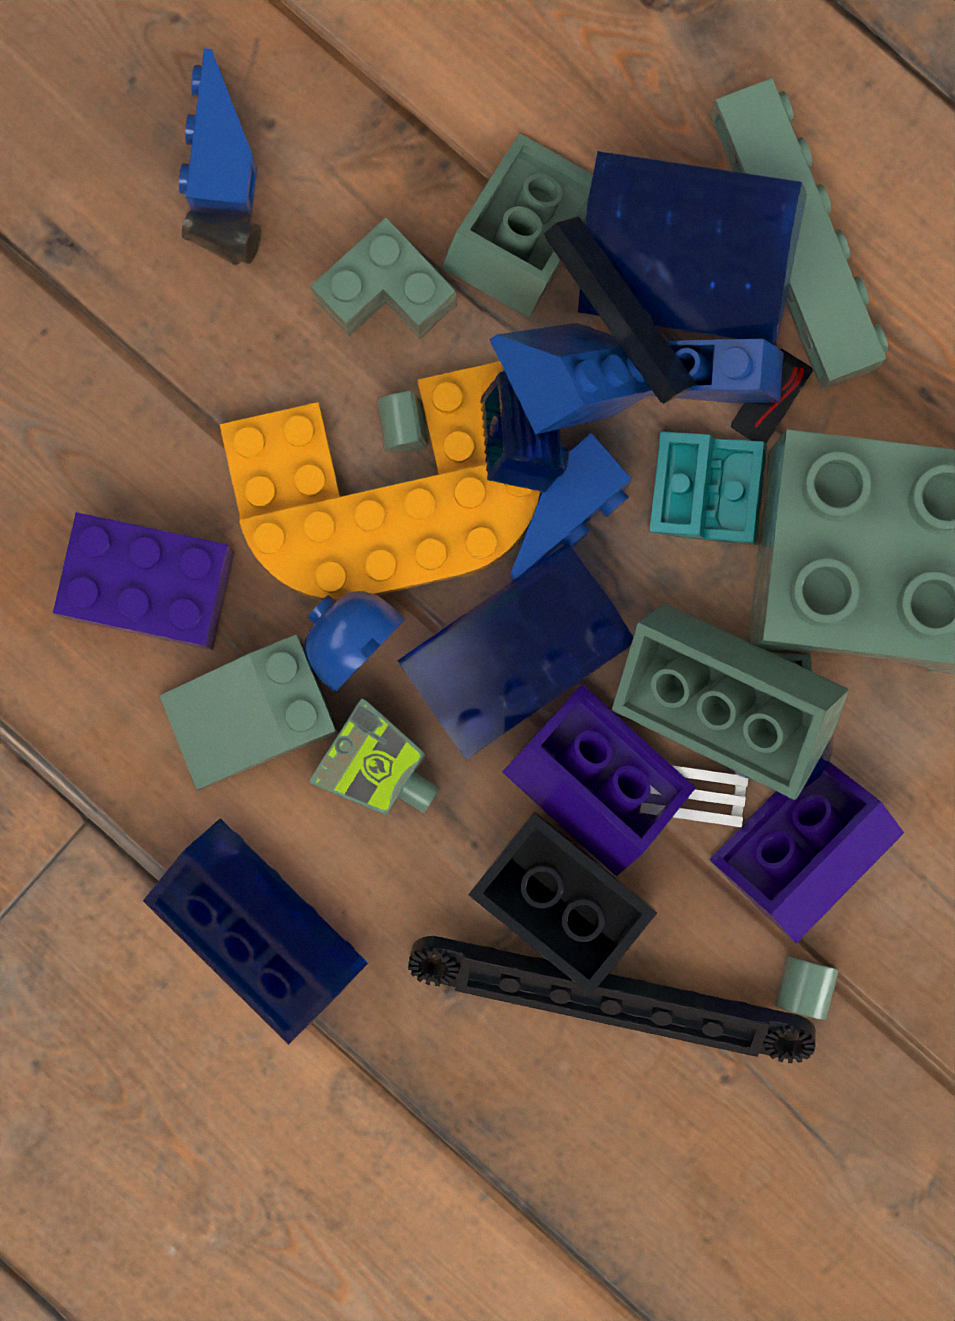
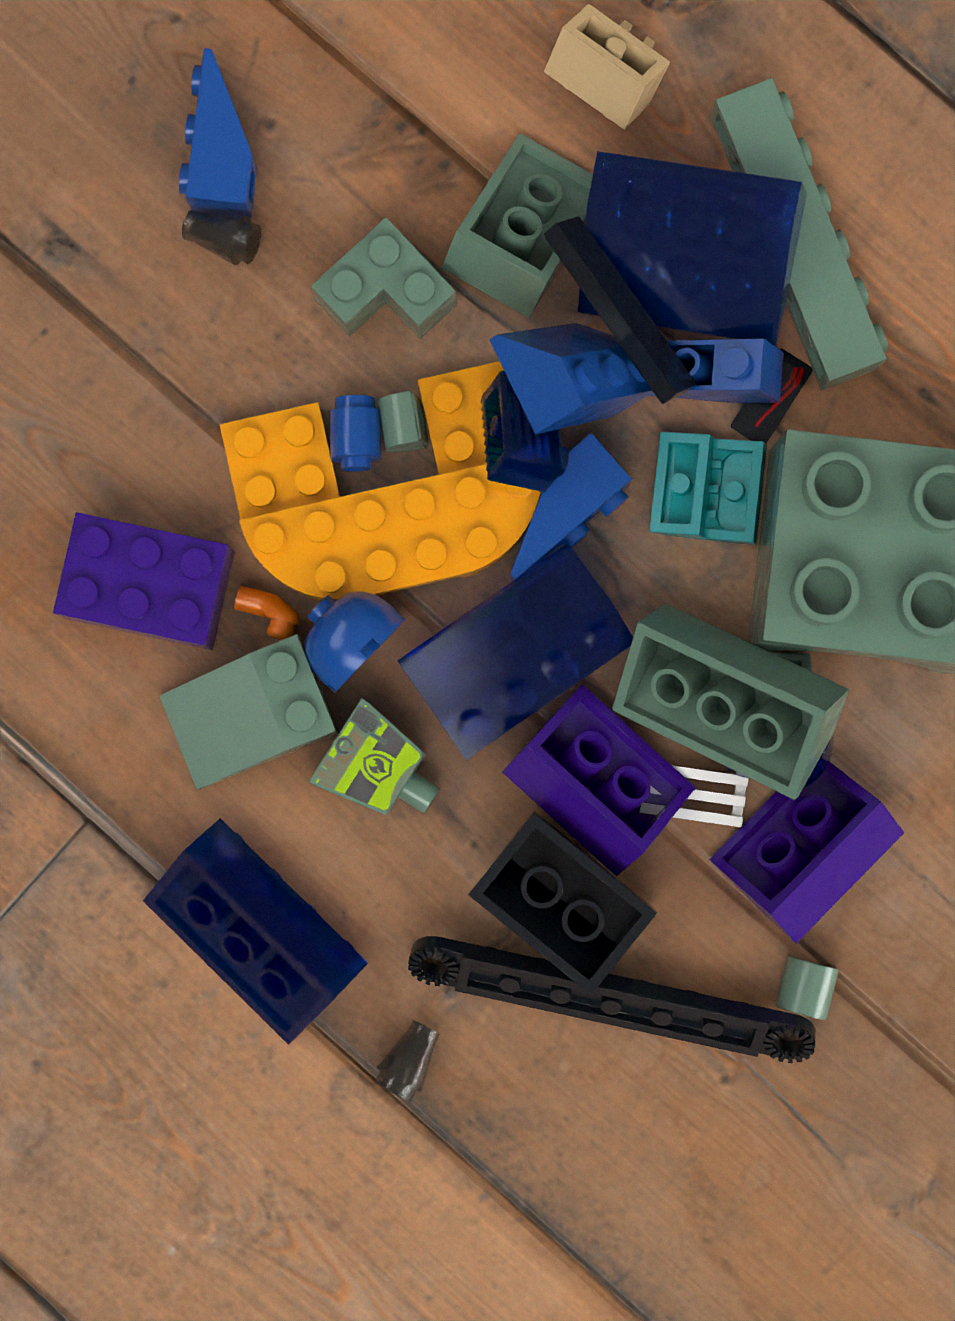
none -> orange arm [234,585,300,640]
none -> blue brick [330,395,381,472]
none -> clear smoke cone [374,1020,440,1102]
none -> tan brick [544,4,670,130]

